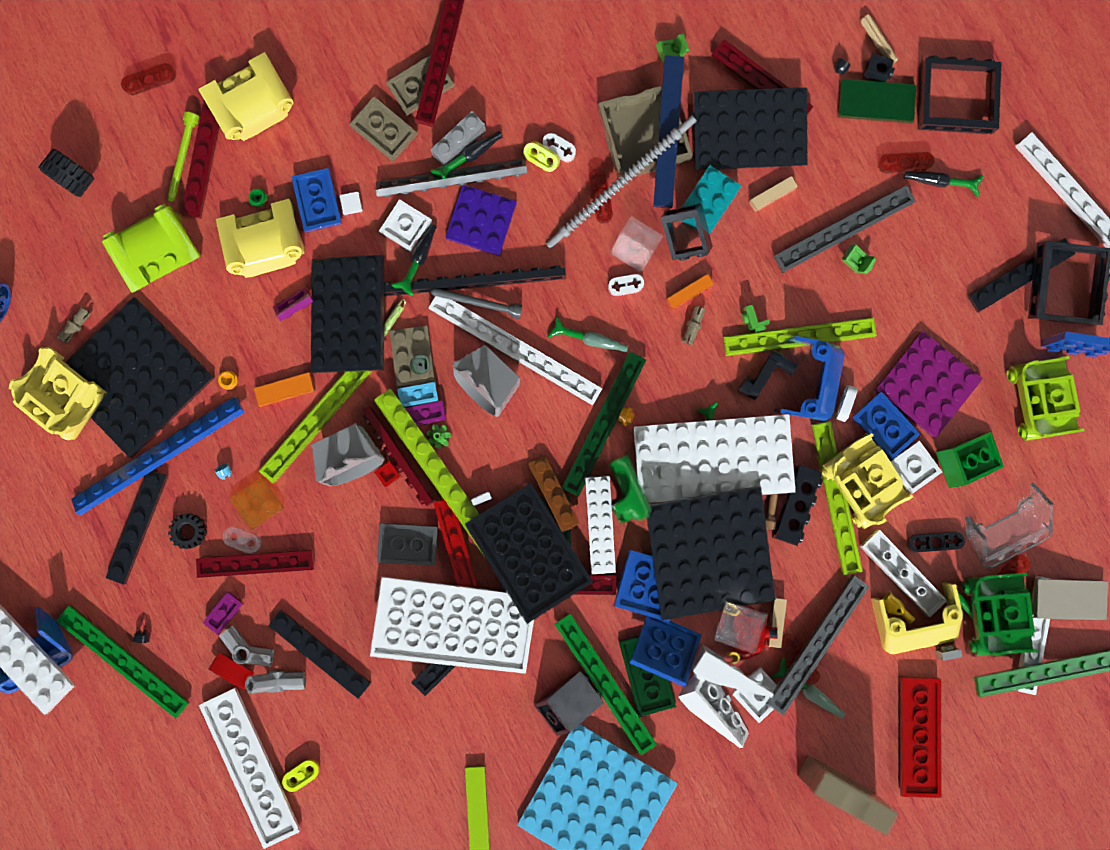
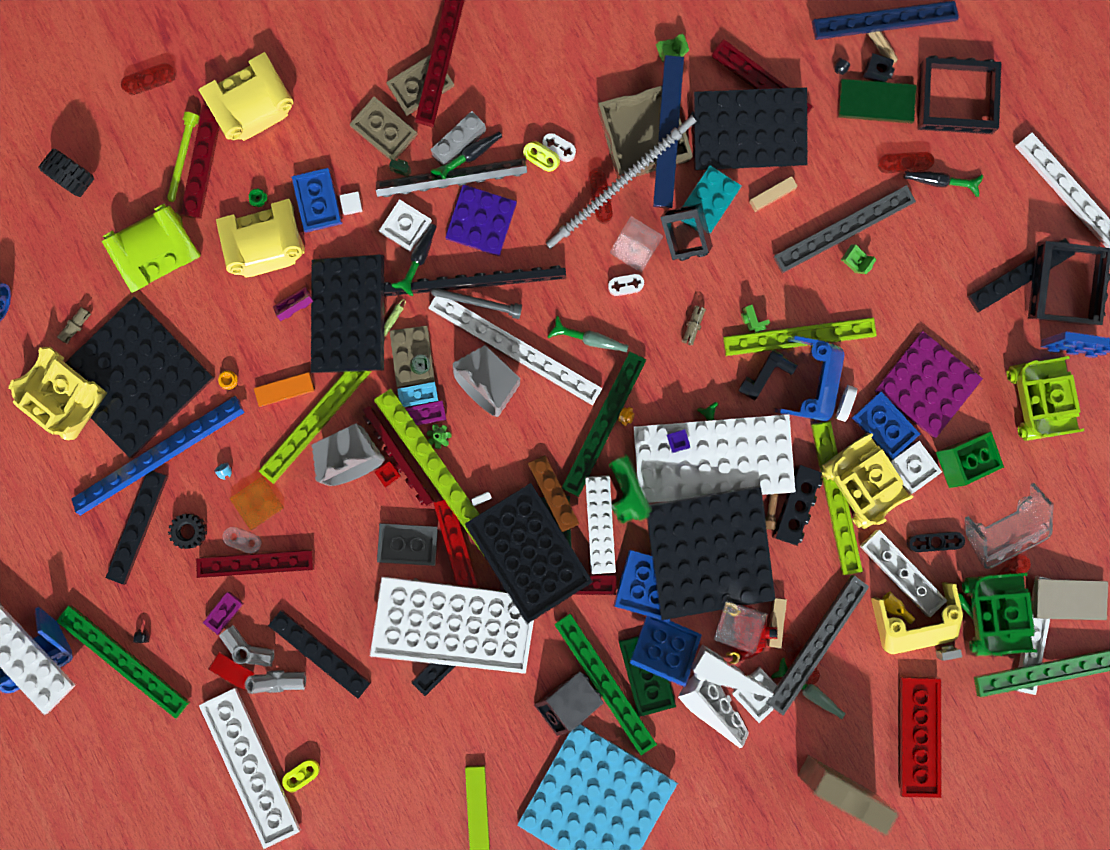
orange piece [666,274,714,310] -> none
none -> clear green plate [389,159,411,177]
none -> dark purple plate [667,429,691,453]
none -> dark blue tile [811,1,959,40]

